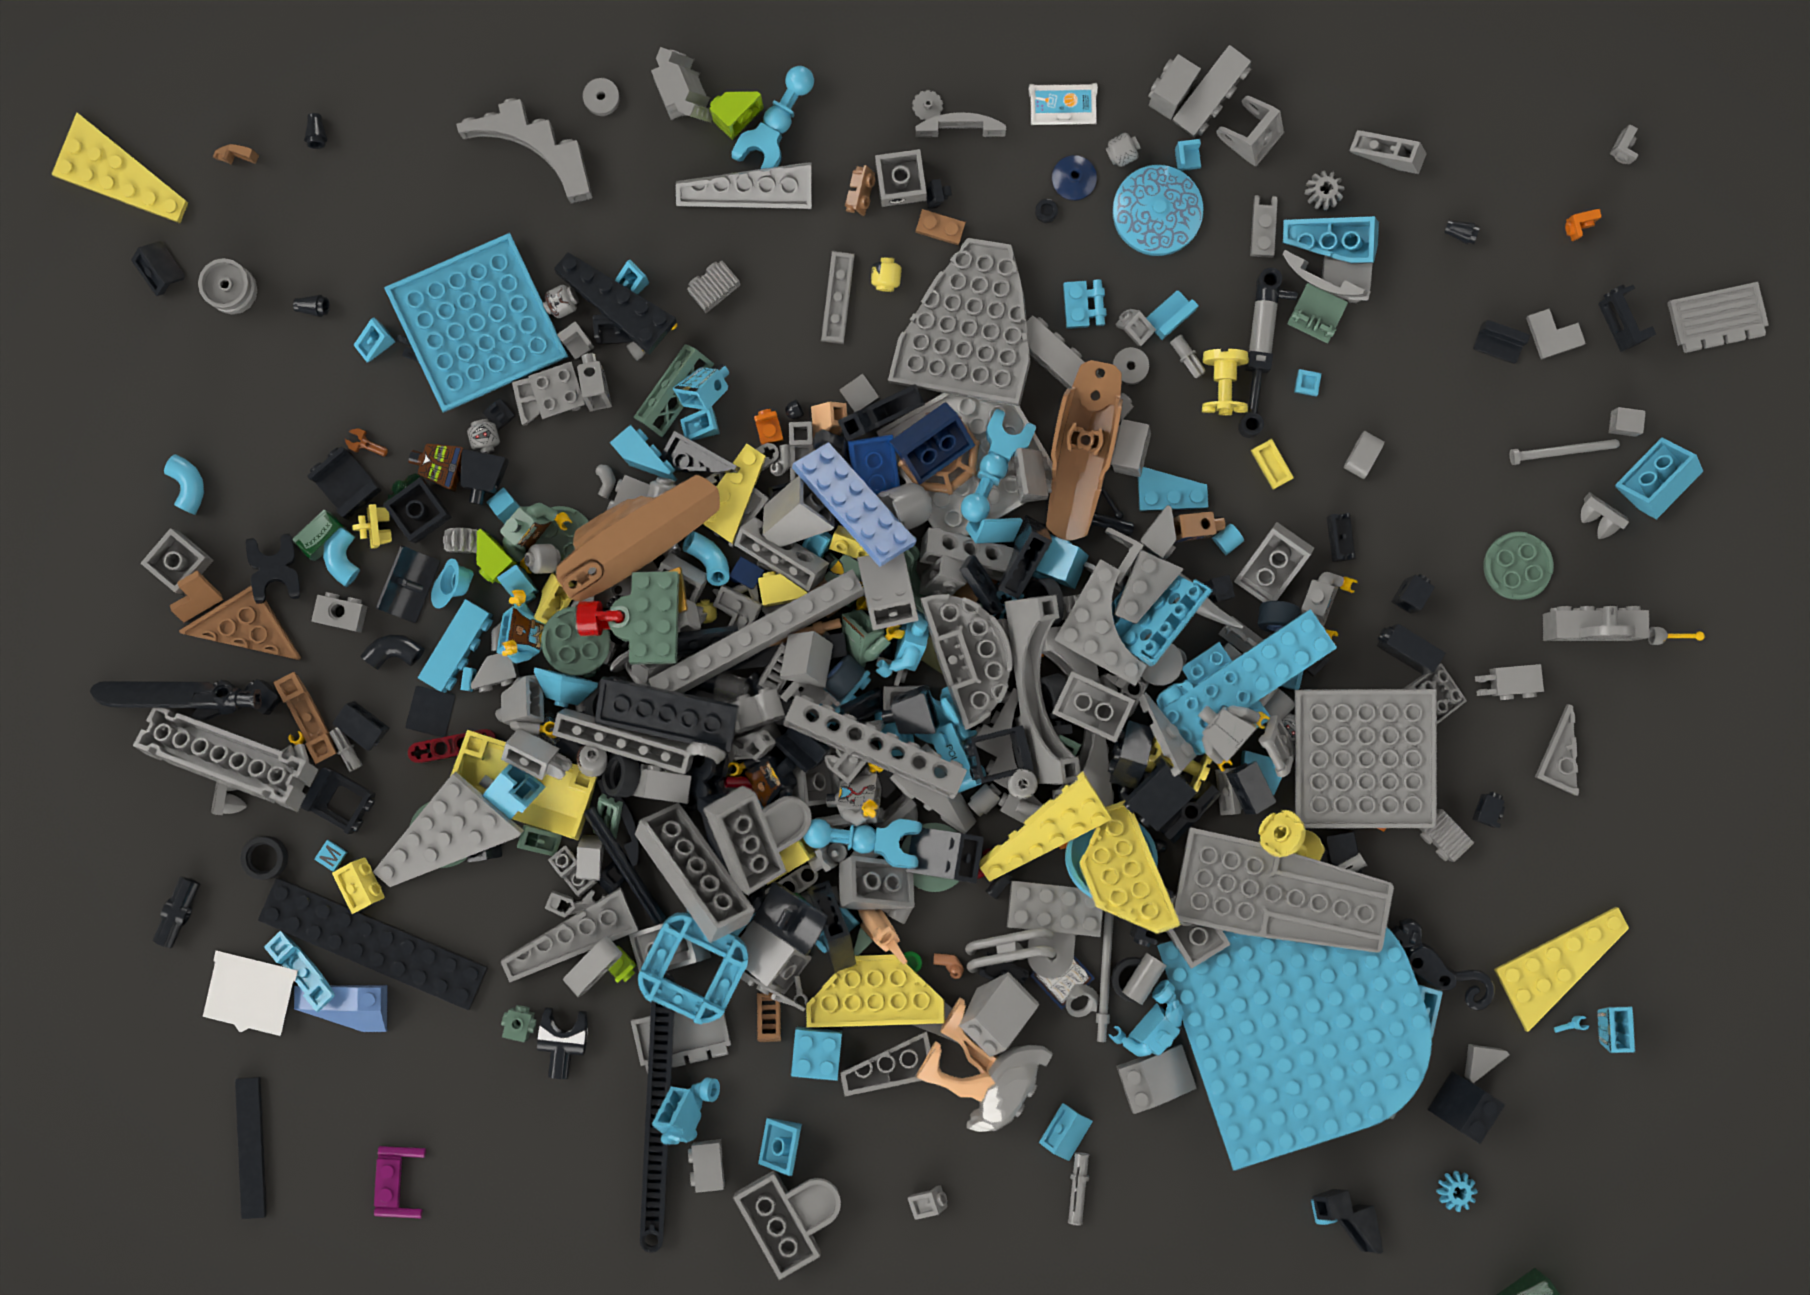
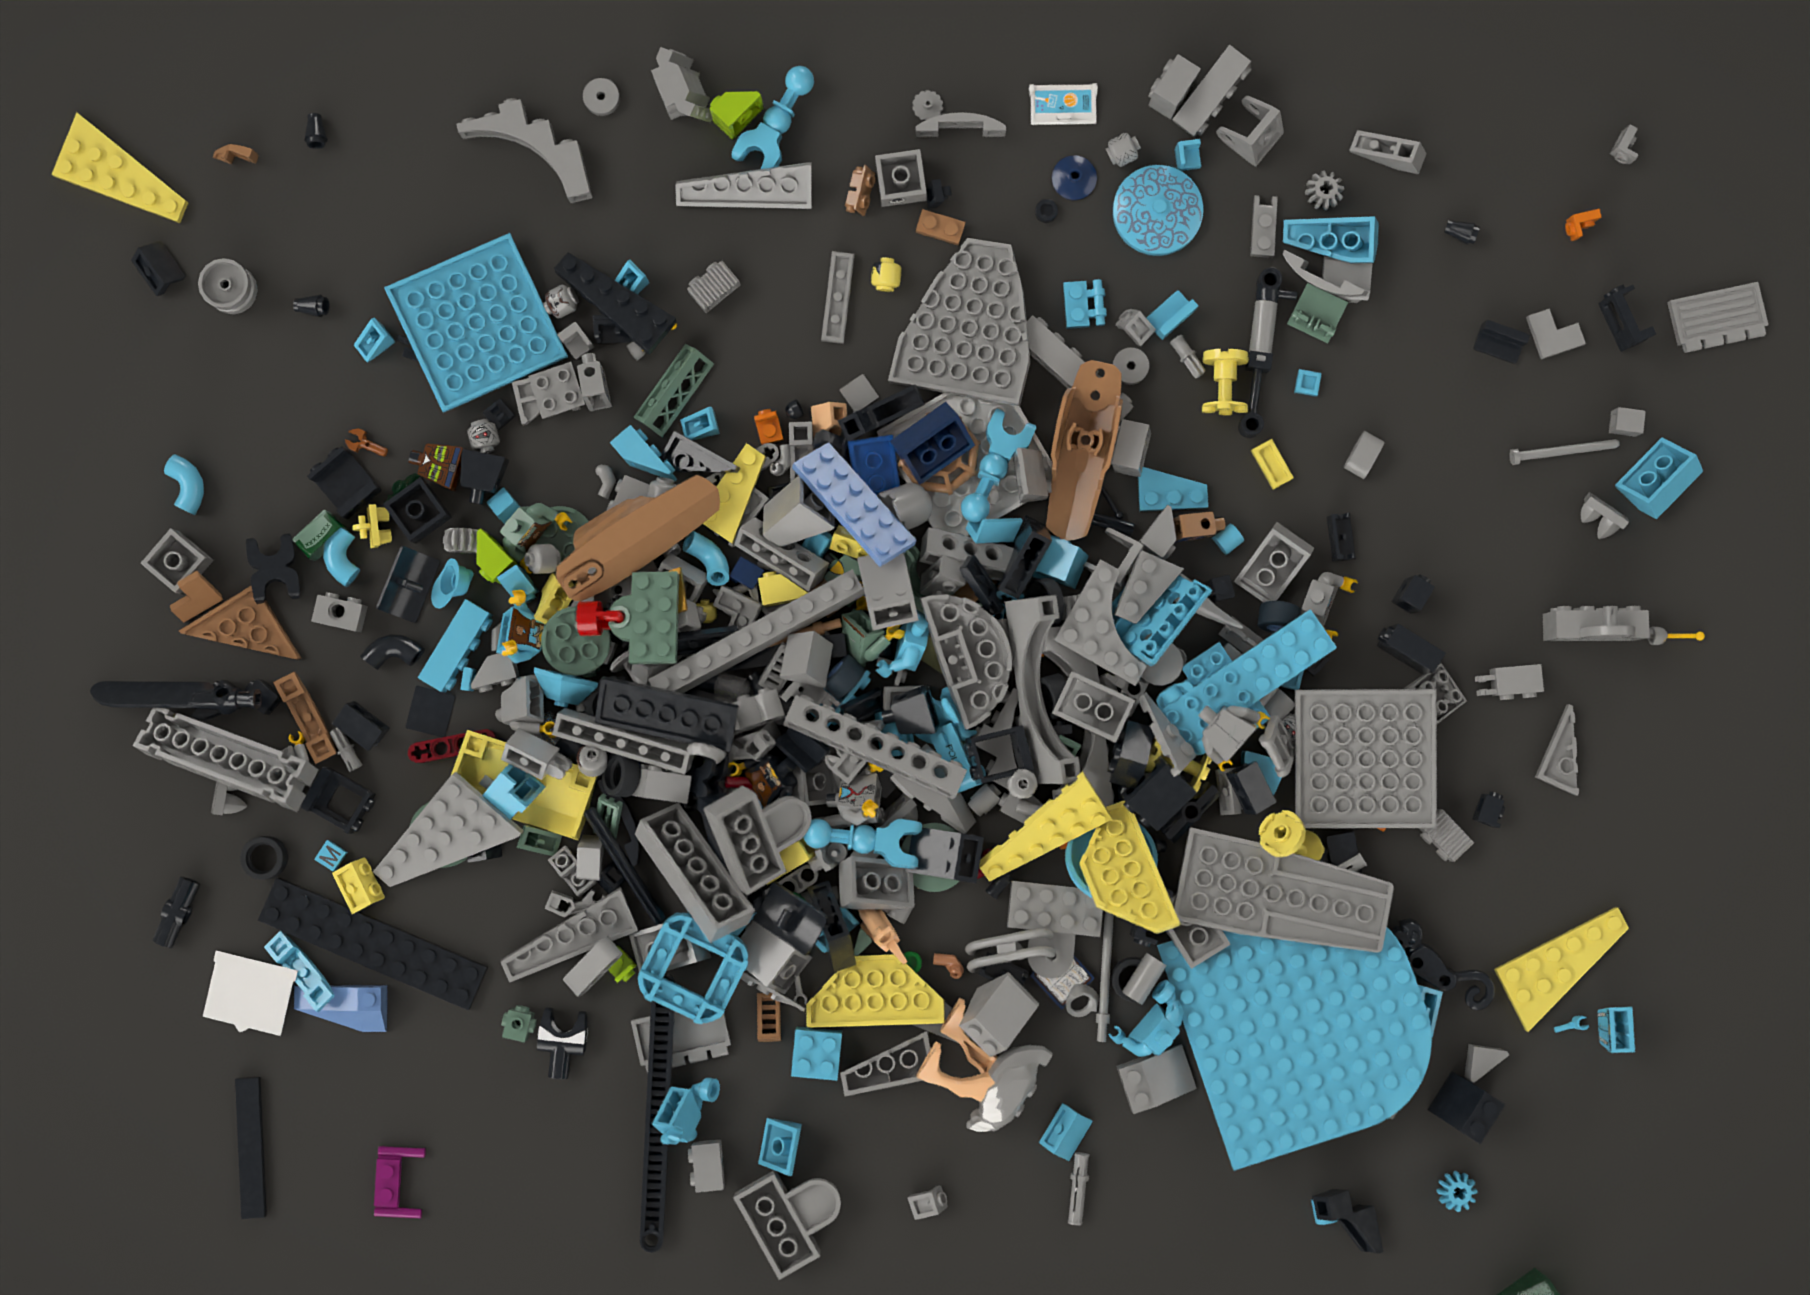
medium azure torso [673,364,729,410] -> none
sand green tile [1483,532,1554,600] -> none

